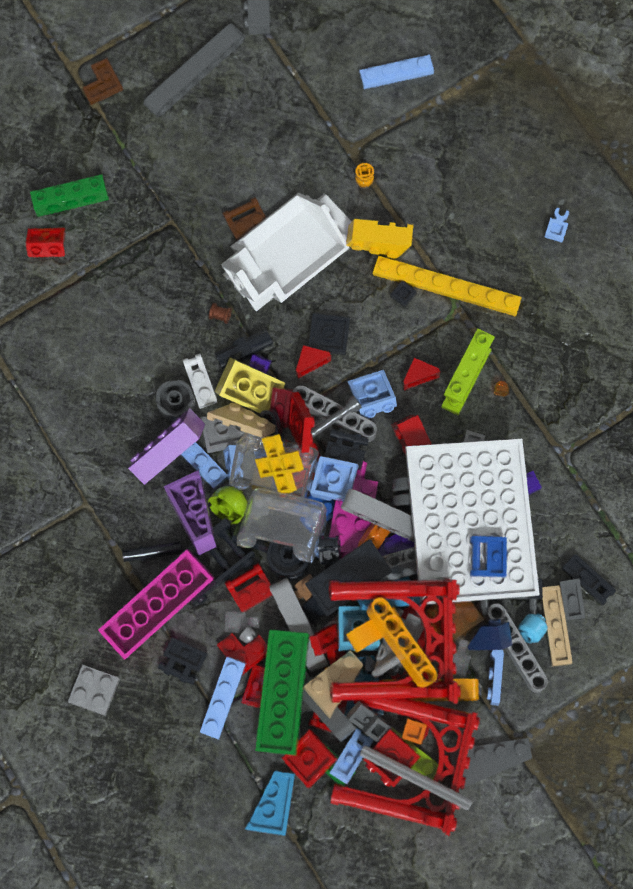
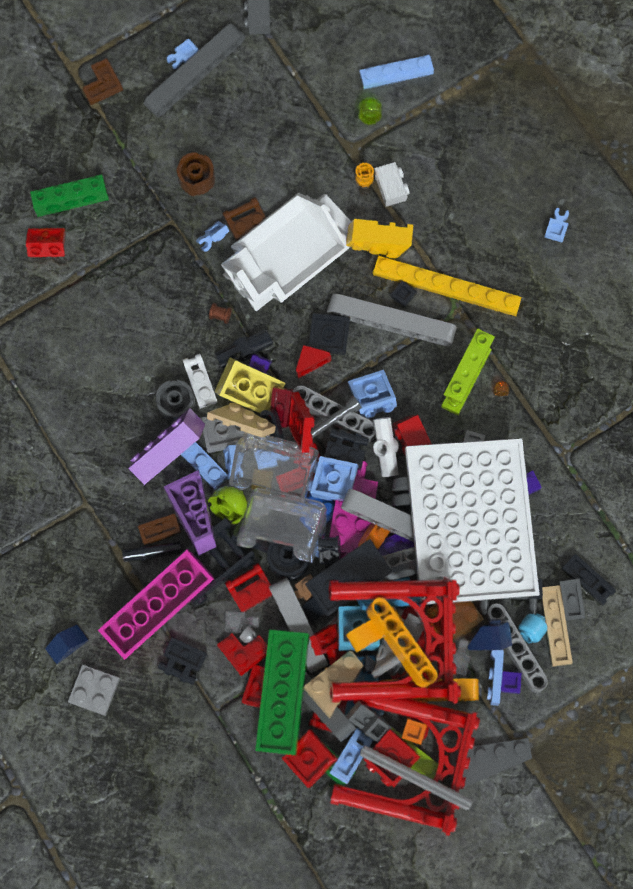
light blue plate [200,656,246,739] -> none
dark azure wing [245,771,295,836] -> none
yellow plate [255,434,304,494] -> none
red slope [403,358,440,390] -> none
blue plate [470,536,507,578] -> none
none -> dark blue slope [45,625,89,664]
none -> reddish brown plate [138,513,181,546]
none -> light blue plate [167,39,199,70]
none -> reddish brown brick [177,152,215,196]
none -> light blue plate [196,221,229,252]
none -> light grey beam [327,294,457,346]
none -> clear neon green head [358,97,382,125]
none -> white piece [373,417,399,477]
none -> white brick [374,162,409,207]
none -> dark purple plate [501,671,522,694]

